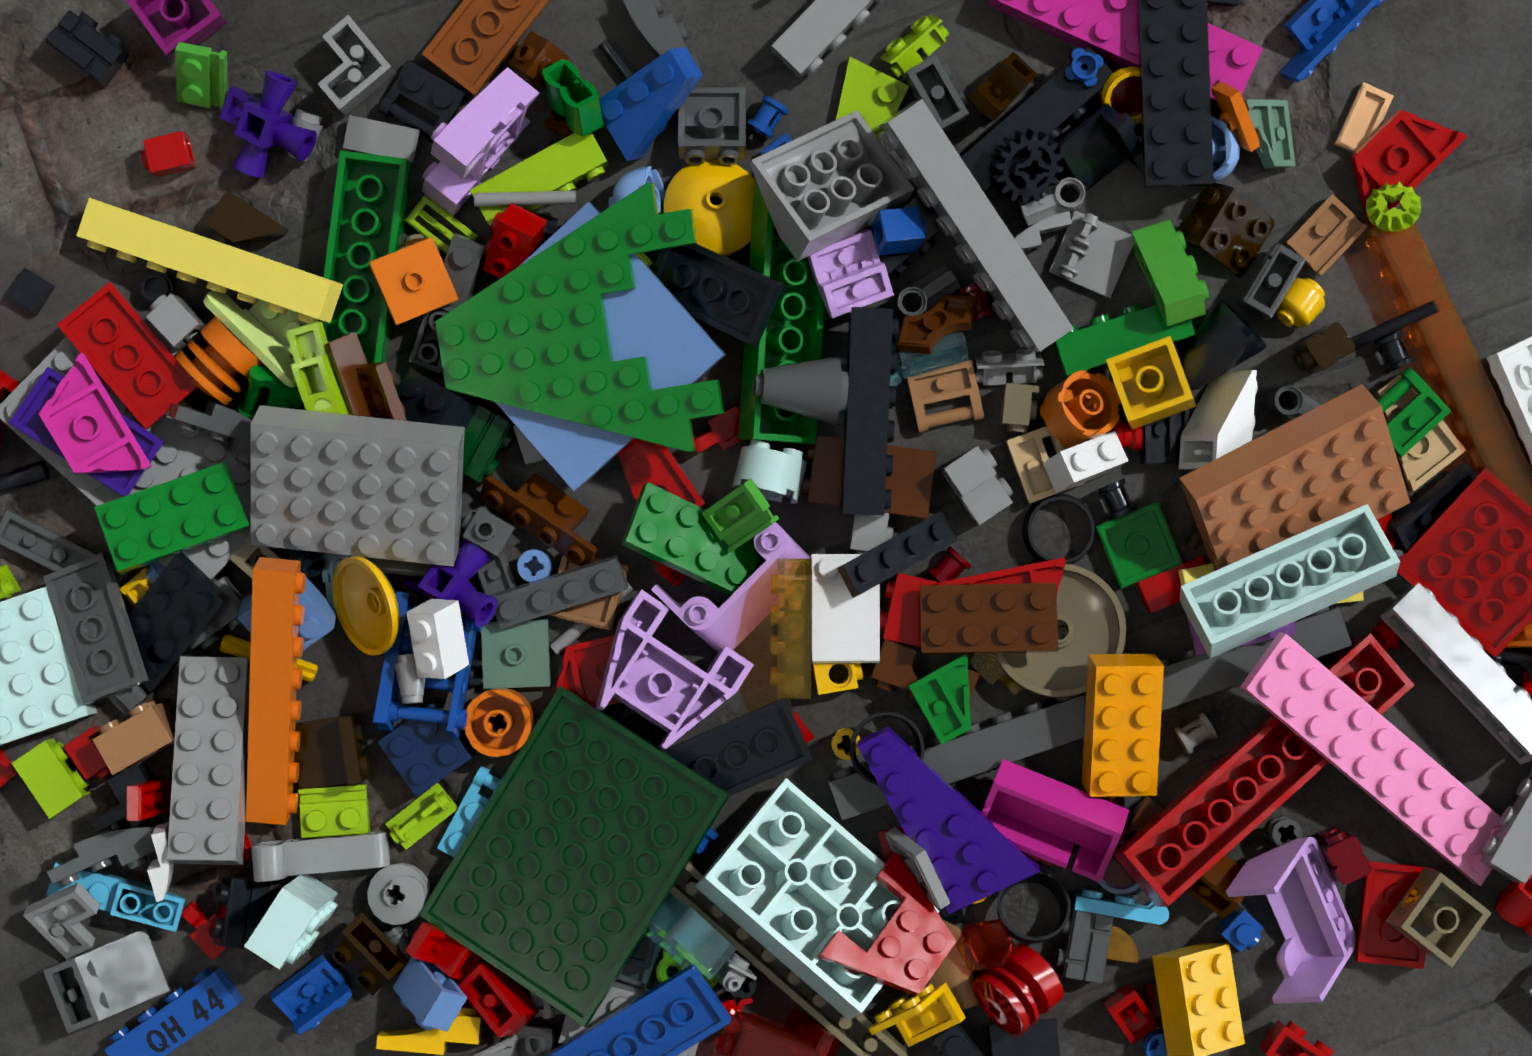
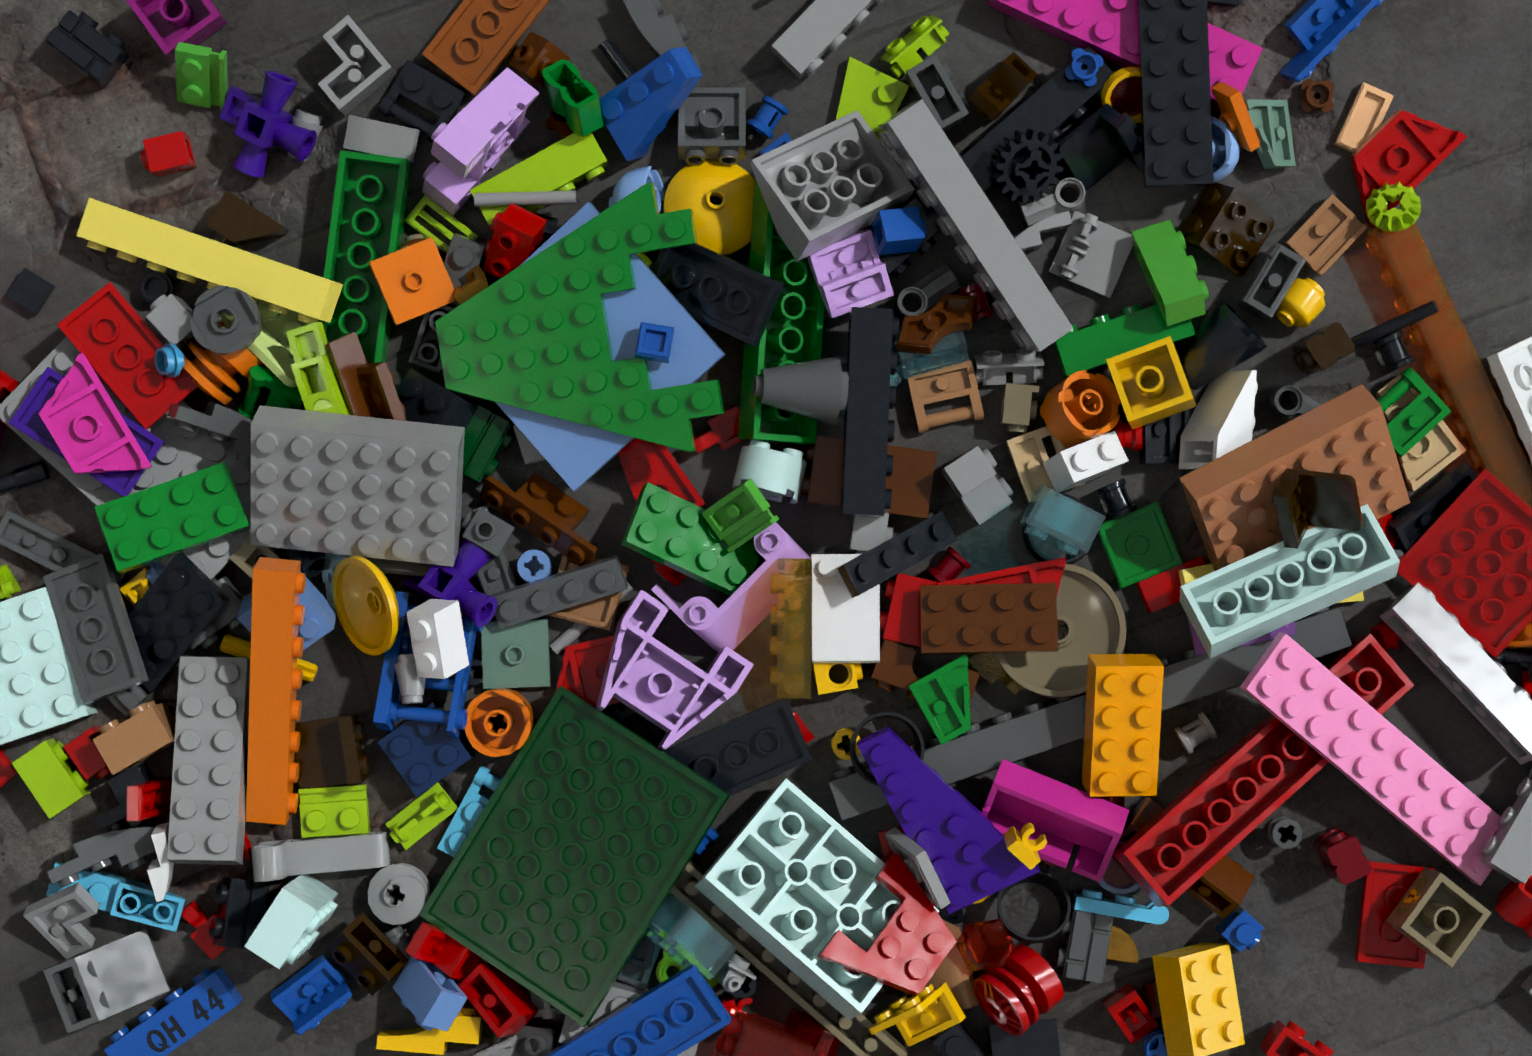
lavender windscreen [1226,837,1356,1004] -> none
none -> dark azure plate [154,343,185,378]
none -> dark grey plate [190,286,262,356]
none -> pearl gold tile [454,265,489,305]
none -> blue tile [635,322,674,364]
none -> yellow tile [1003,822,1047,870]
none -> clear light blue brick [1020,486,1106,556]
none -> dark brown bracket [1272,468,1363,549]
none -> reddish brown plate [1300,79,1334,113]

